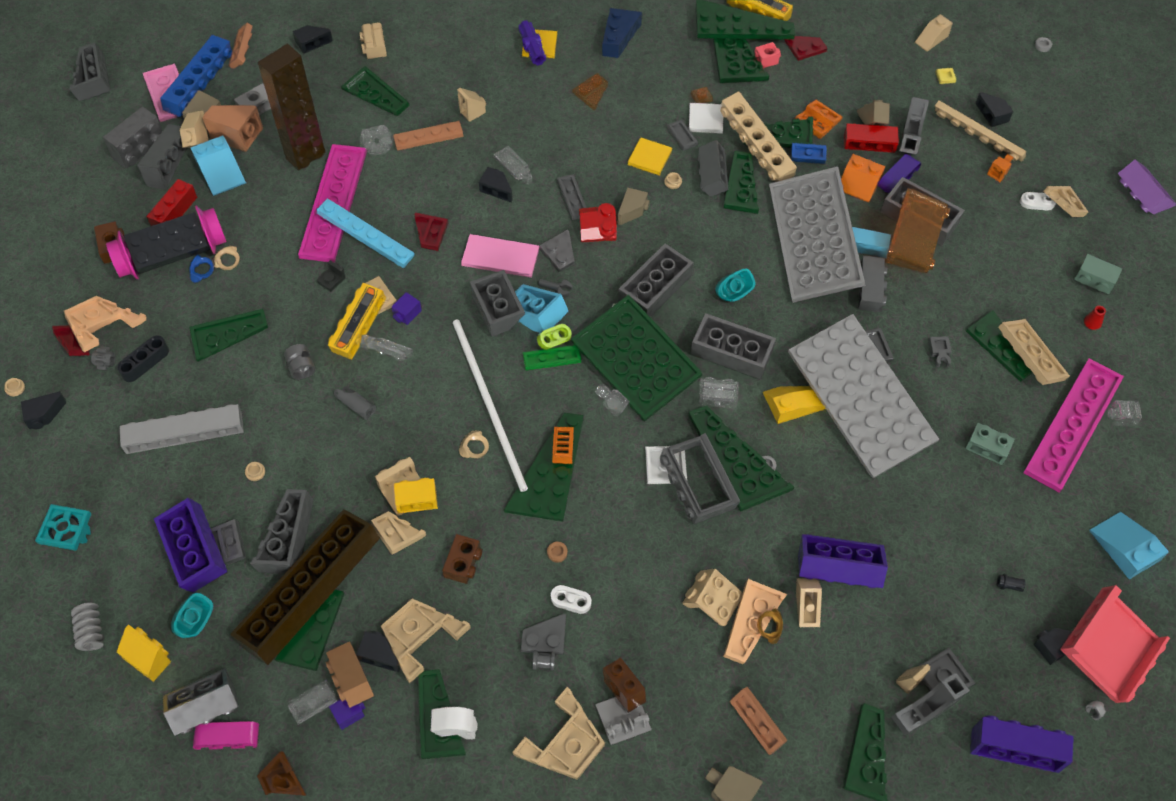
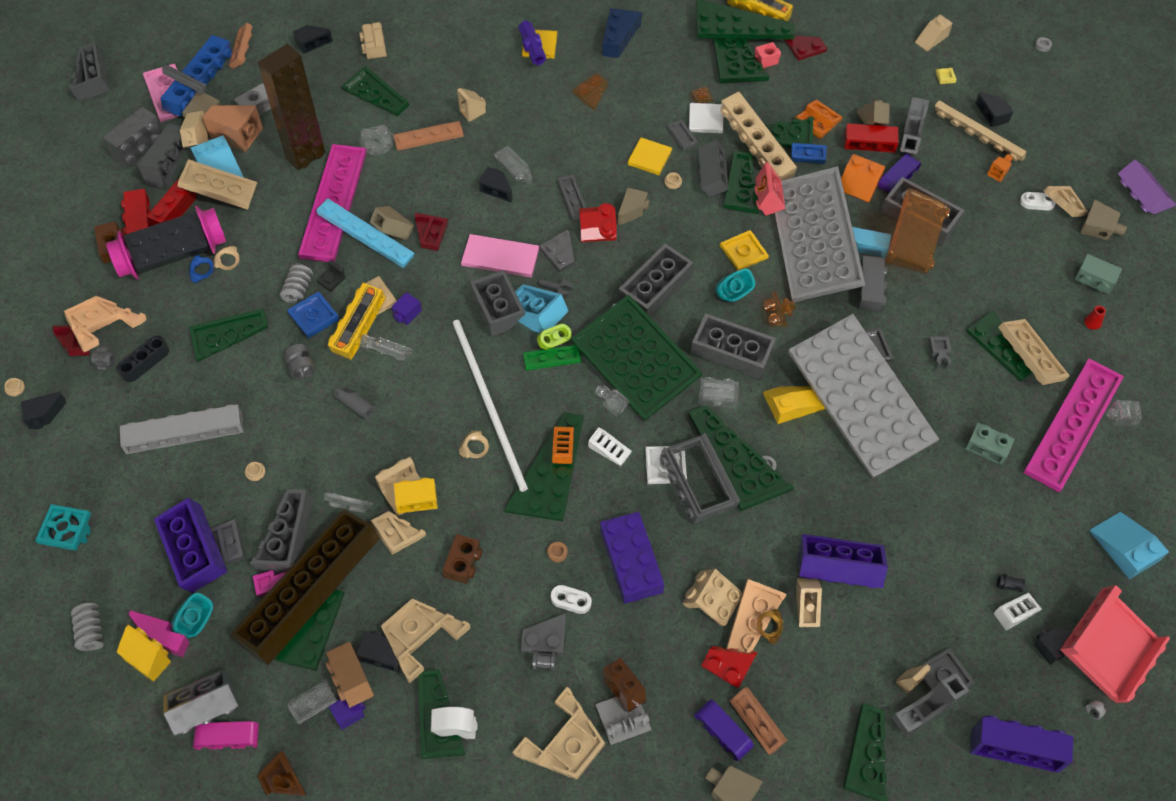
none -> red brick [121,189,151,235]
none -> dark pink slope [129,610,190,658]
none -> dark grey axle [162,65,207,93]
none -> tan plate [177,159,257,209]
none -> dark pink plate [253,570,287,597]
none -> light grey piece [280,263,313,304]
none -> blue plate [287,291,340,339]
none -> clear plate [323,492,374,513]
none -> dark tan slope [369,206,414,240]
none -> white slope [588,428,632,467]
none -> dark purple brick [600,512,664,604]
none -> dark purple beam [694,699,754,762]
none -> red wing [701,646,757,688]
none -> yellow tile [720,230,769,271]
none -> coral slope [754,162,786,215]
none -> clear orange hips [763,291,796,328]
none -> white slope [993,592,1042,630]
none -> dark tan torso [1080,200,1127,240]

